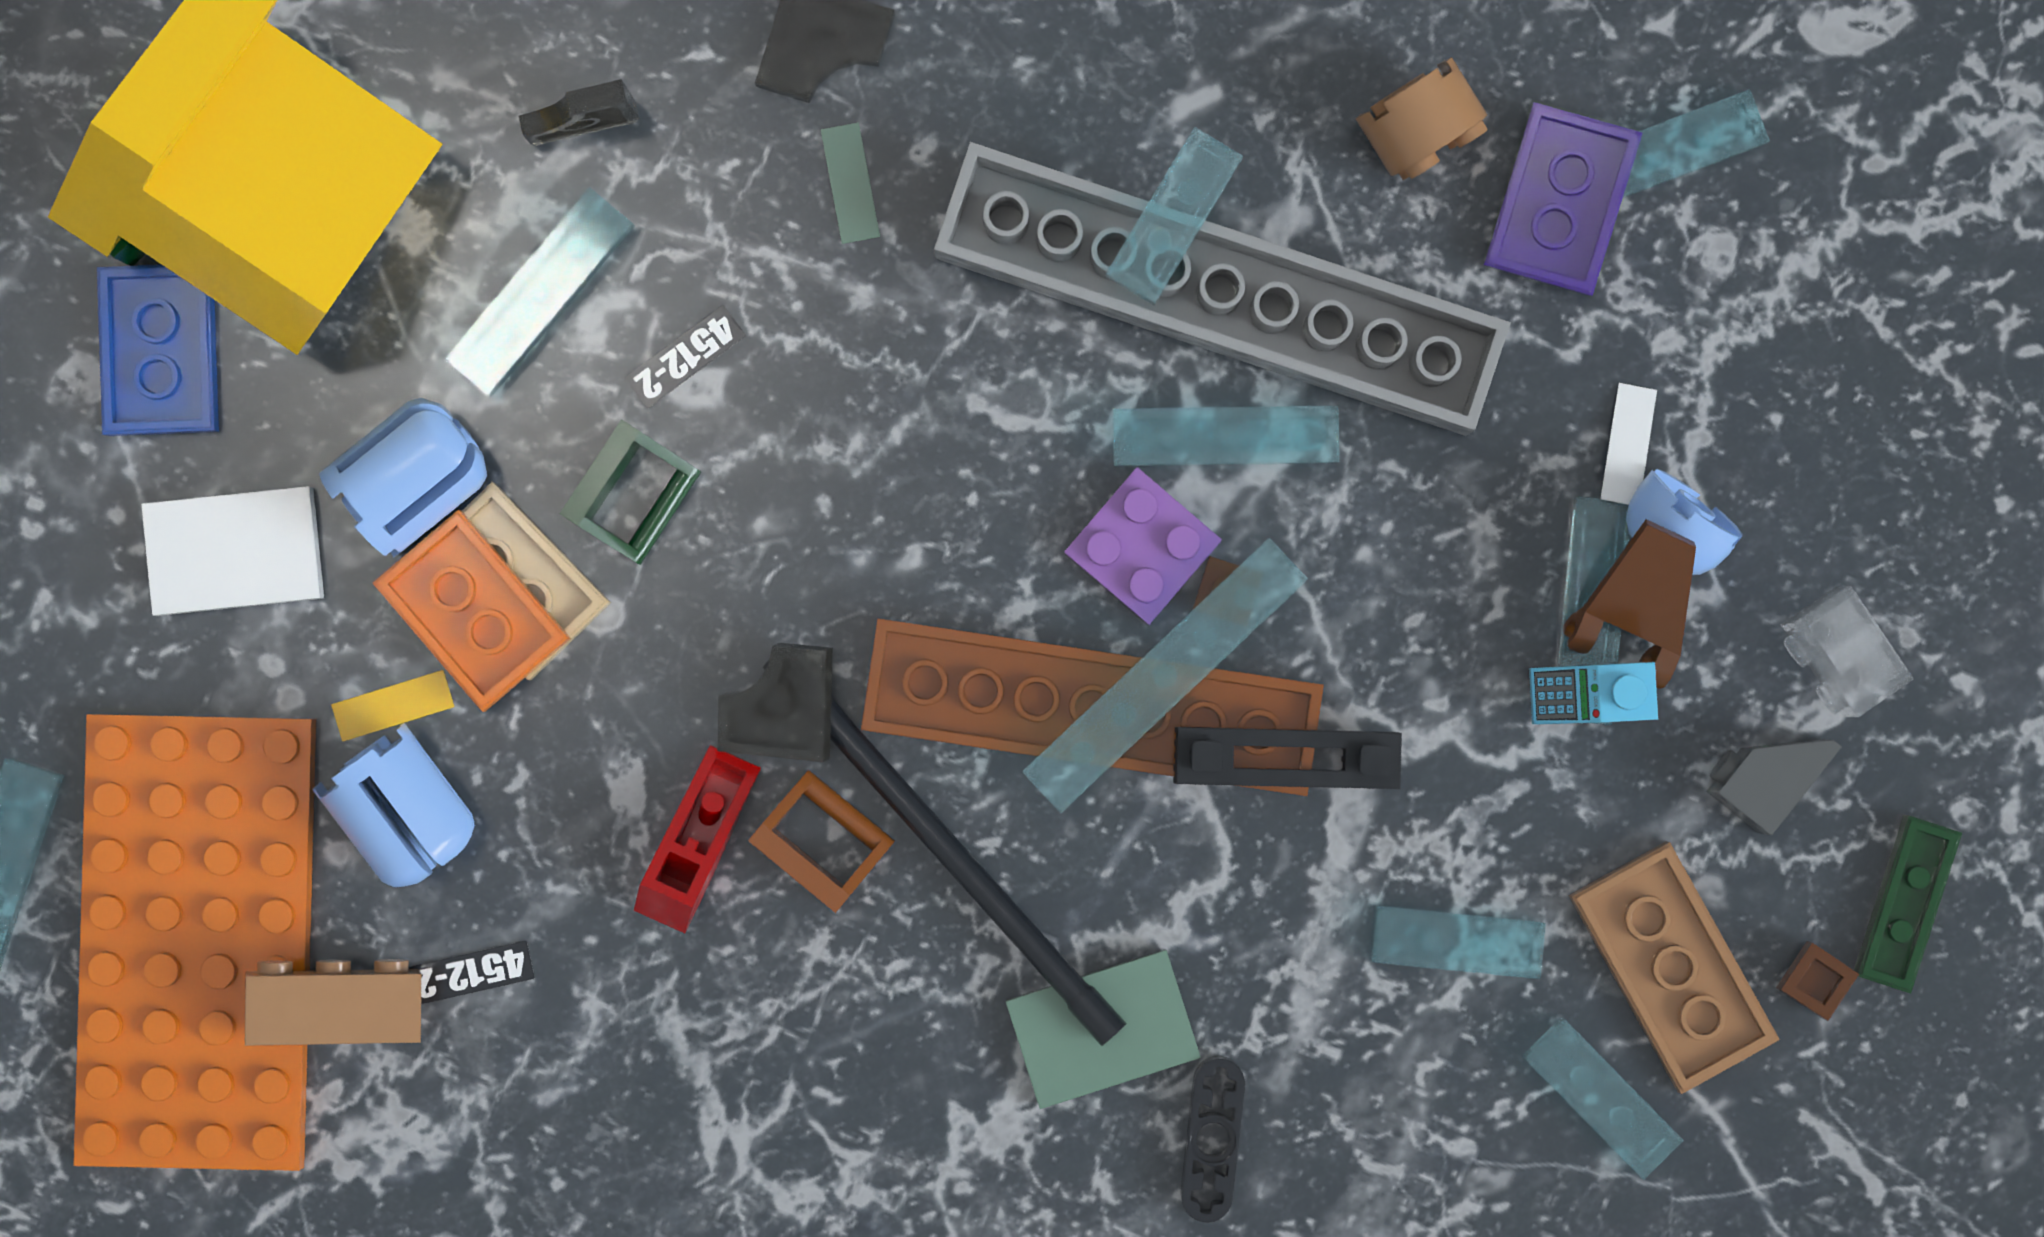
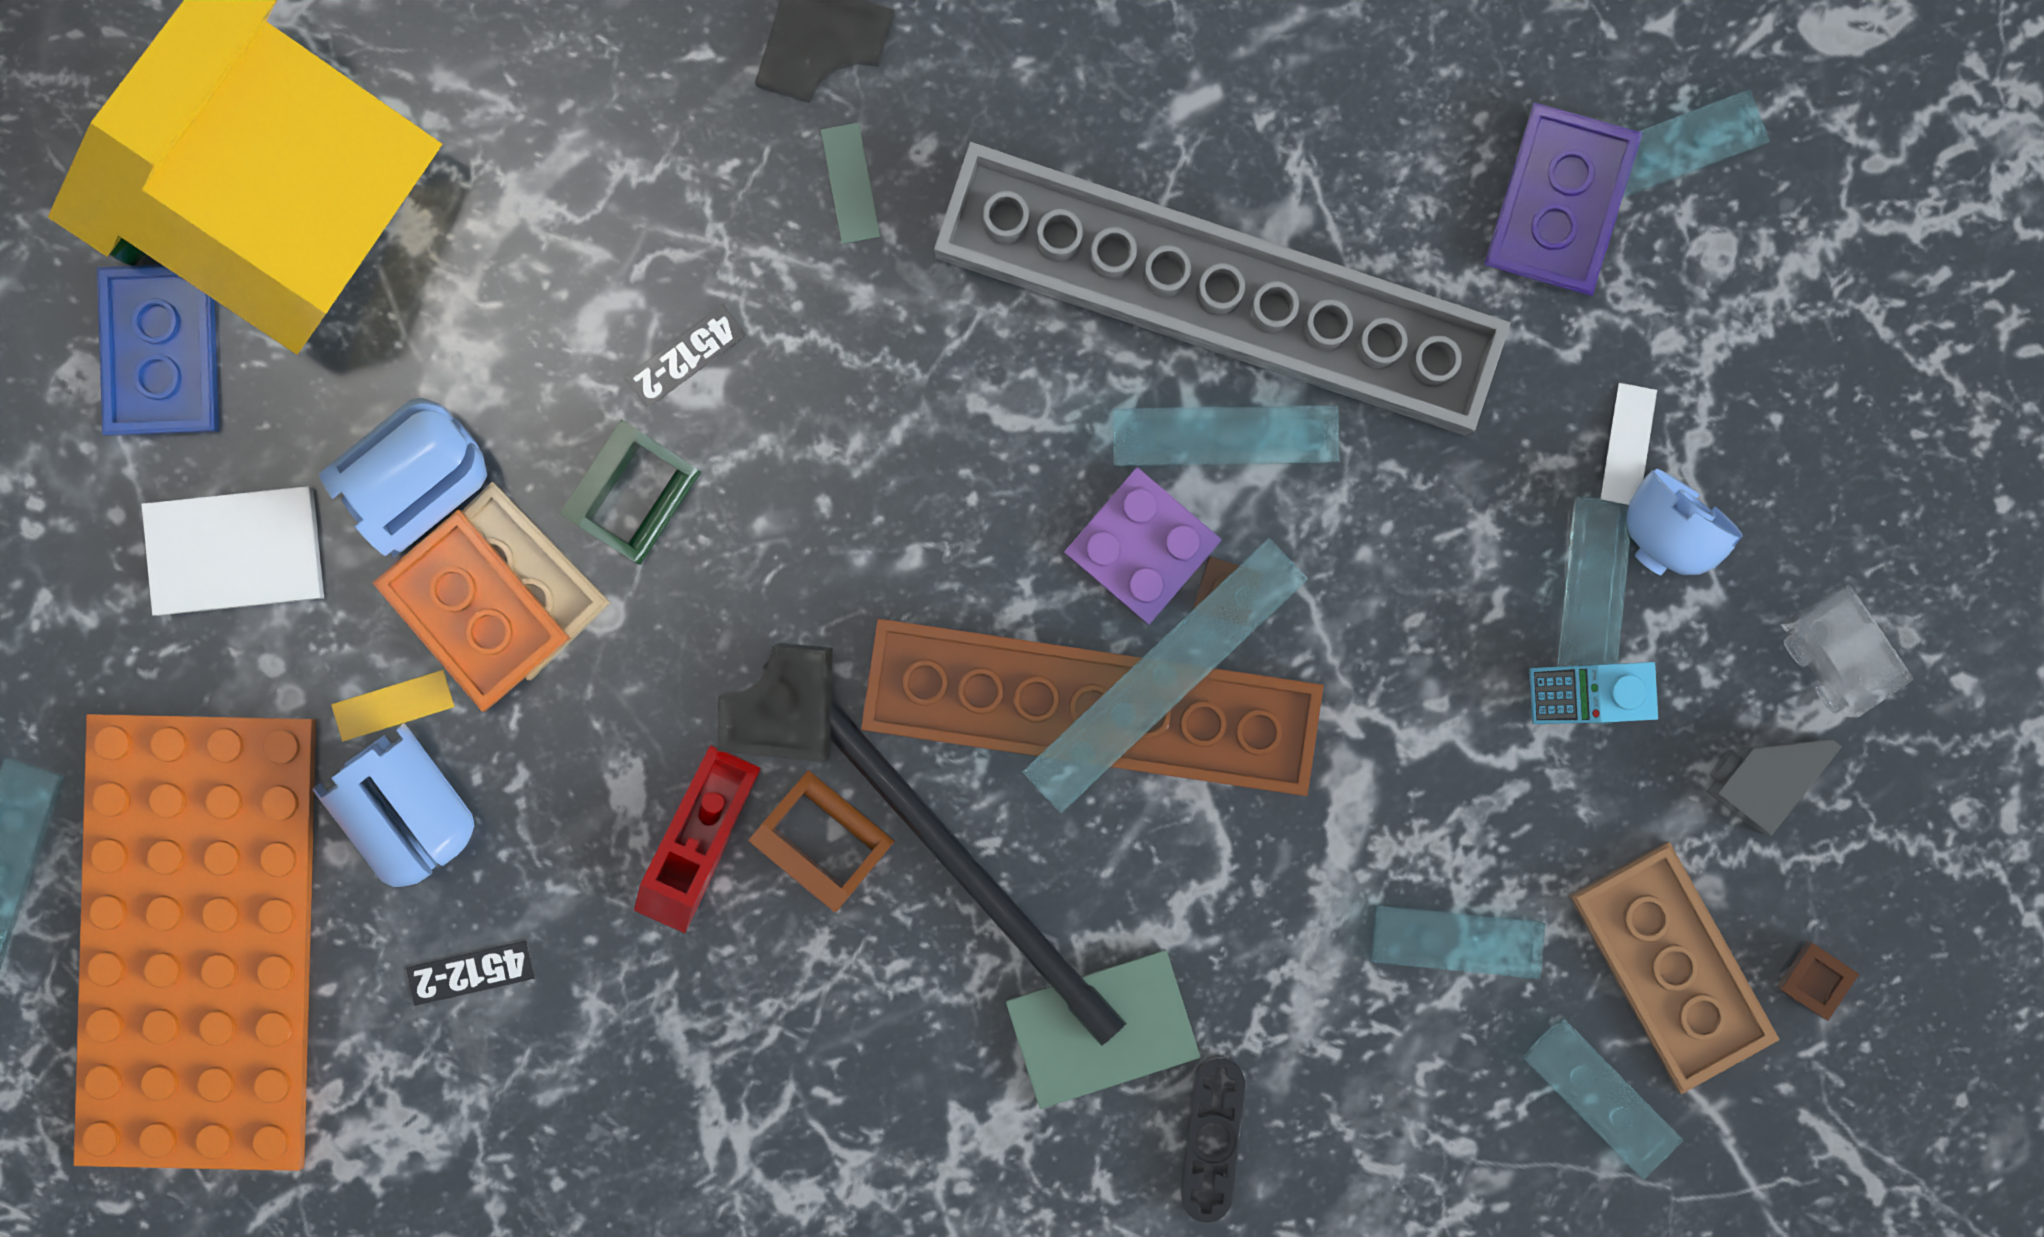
medium nougat brick [245,959,422,1046] -> none
clear light blue plate [445,187,635,397] -> none
clear smoke tile [518,79,639,146] -> none
clear light blue tile [1105,127,1244,305] -> none
black container [1173,727,1402,789] -> none
medium nougat brick [1355,57,1488,180] -> none
reddish brown flag [1563,519,1696,689] -> none
dark green tile [1854,815,1962,994] -> none

